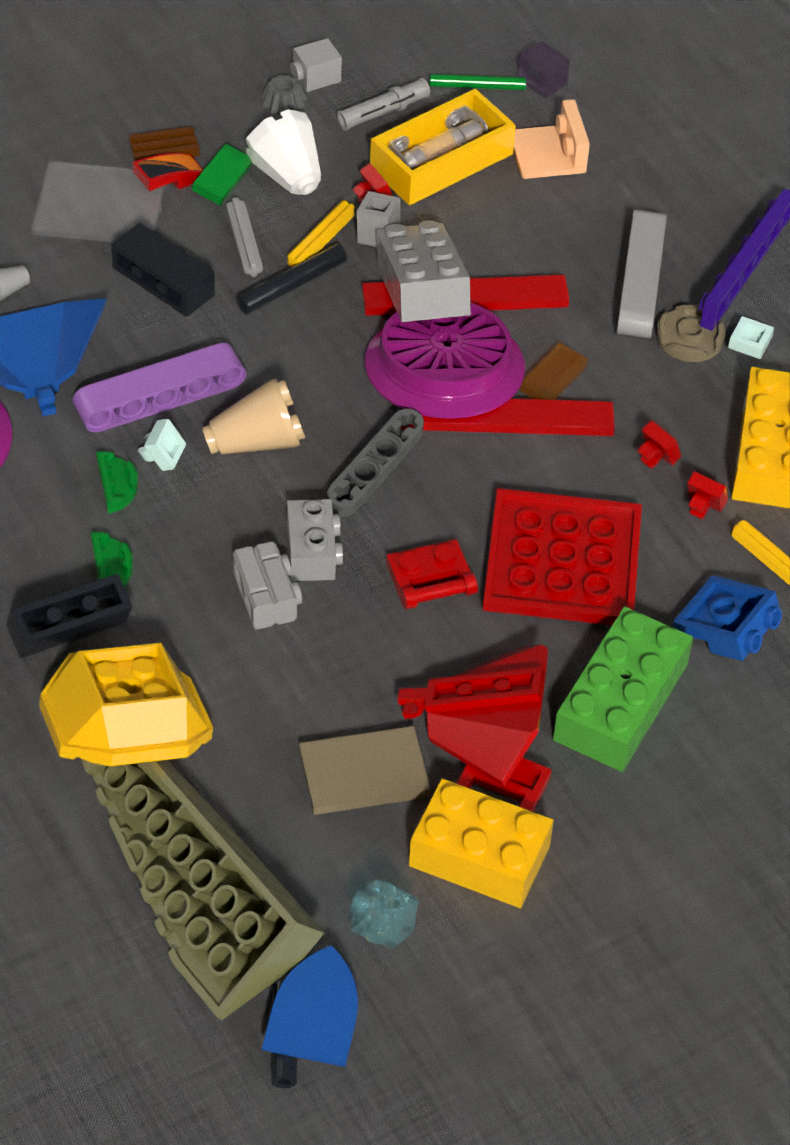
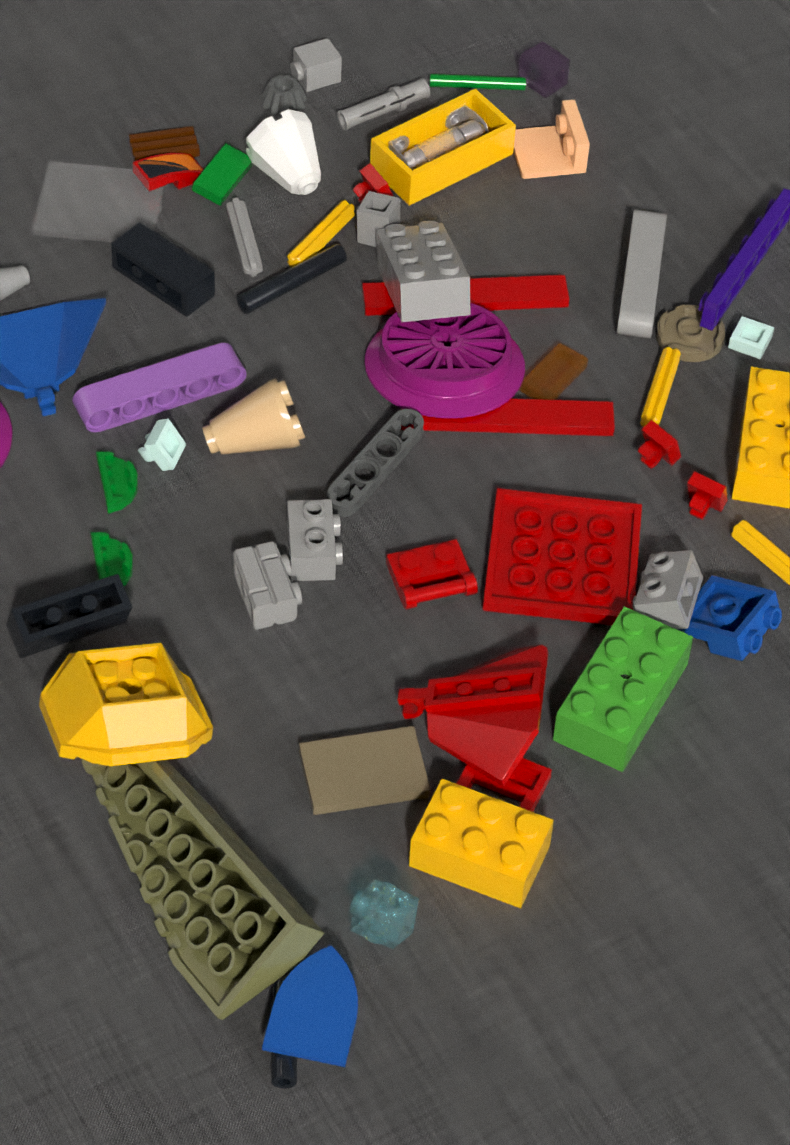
none -> light grey brick [633,550,703,629]
none -> yellow axle [640,347,681,427]

